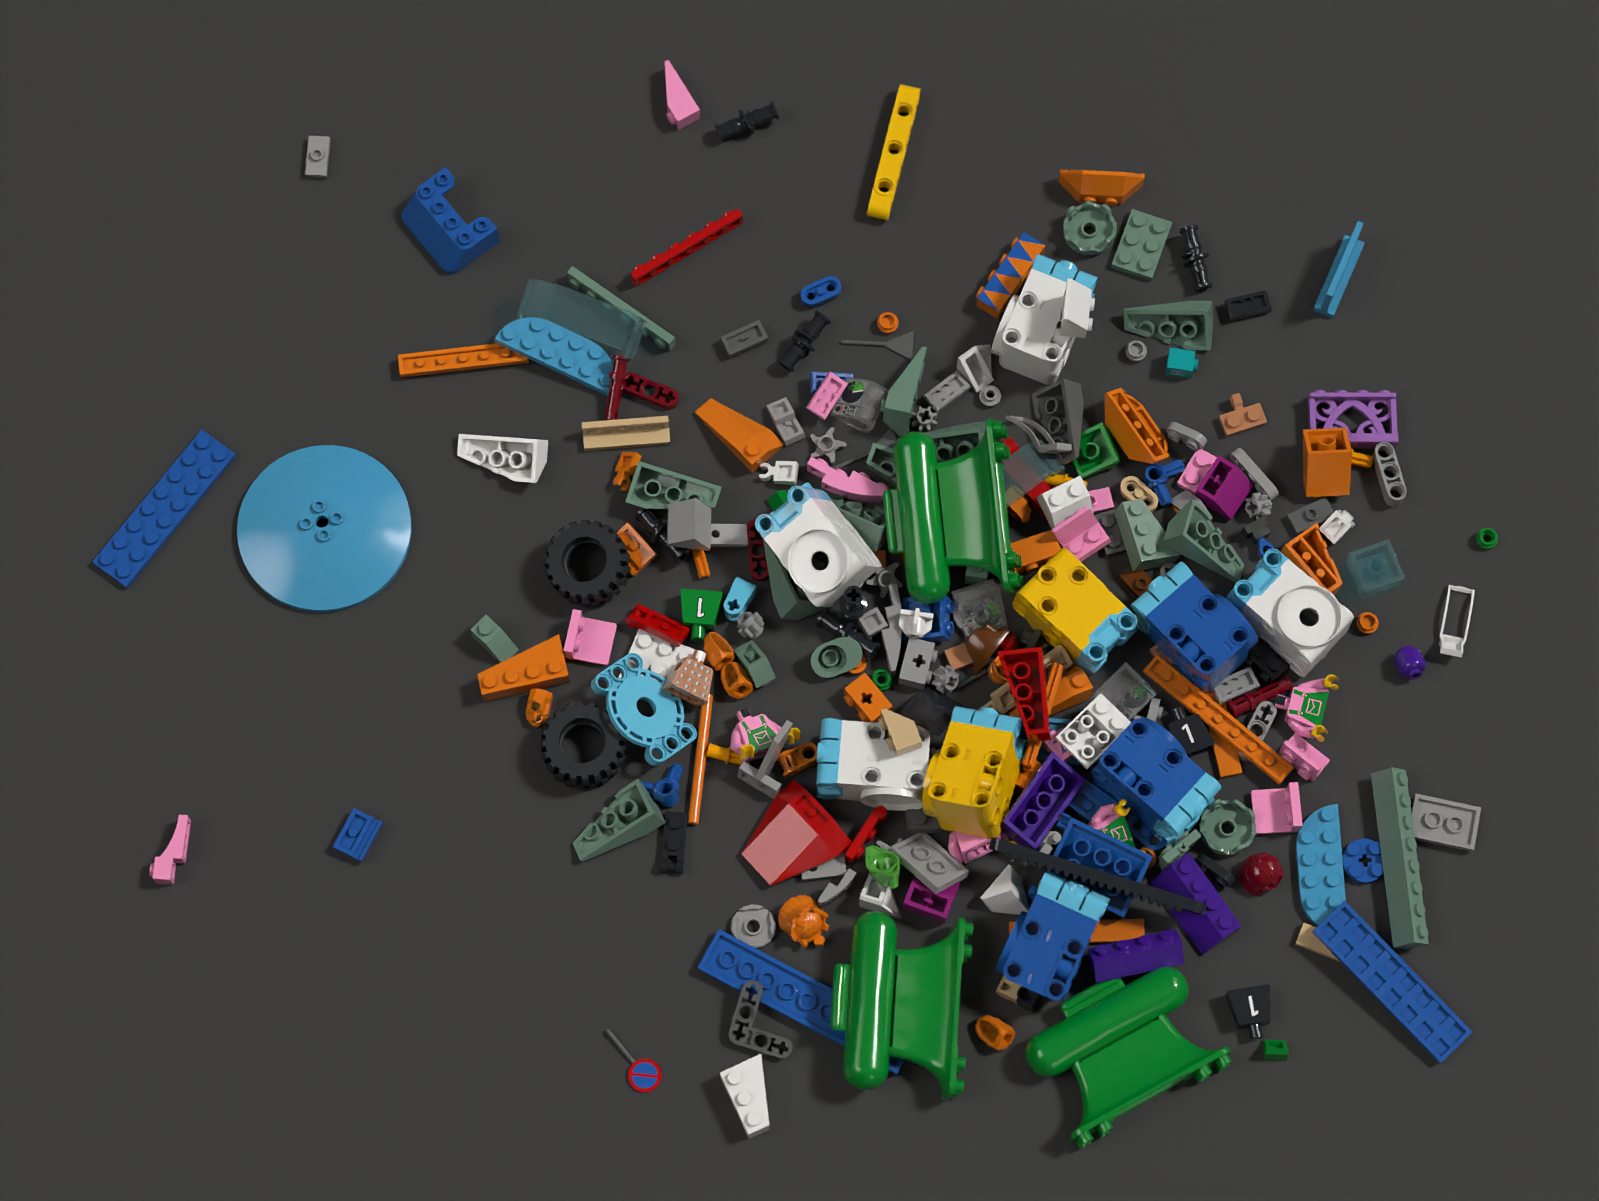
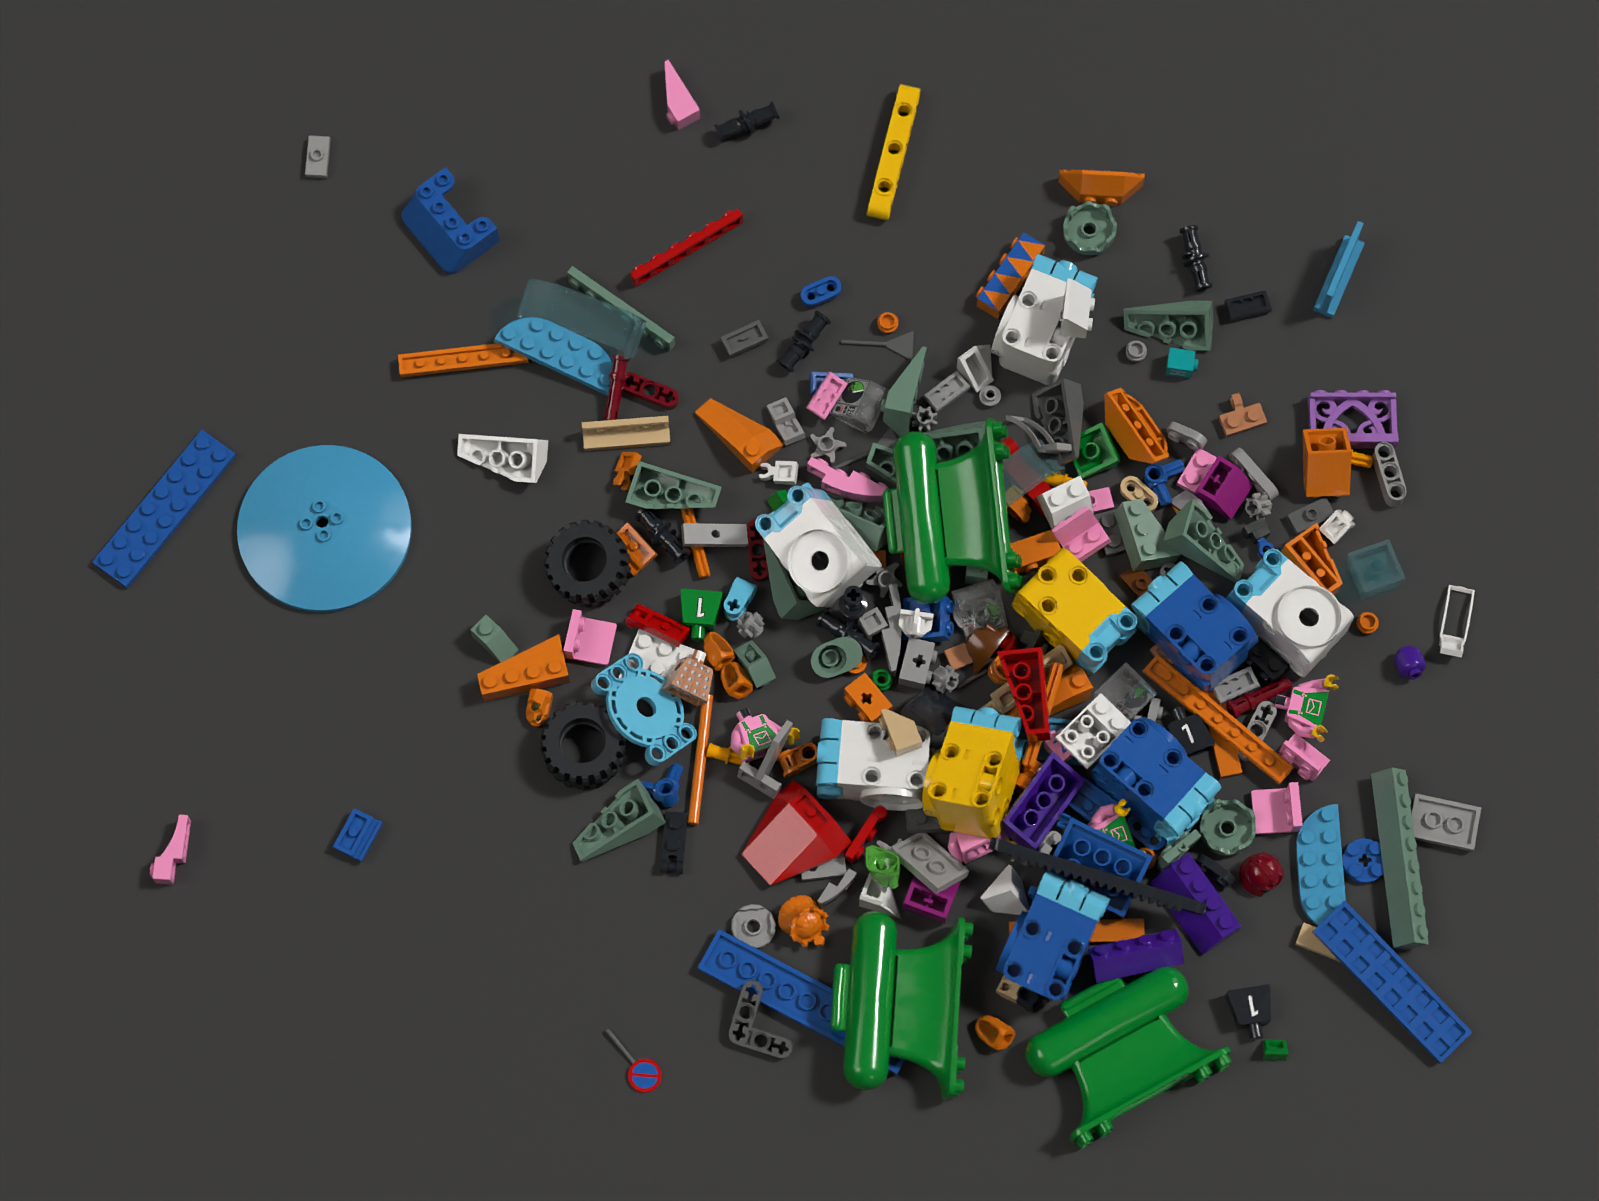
light grey slope [667,498,711,551] -> none
white wedge [720,1054,769,1139] -> none
sand green plate [1111,209,1172,281] -> none
green plate [1476,528,1498,549] -> none

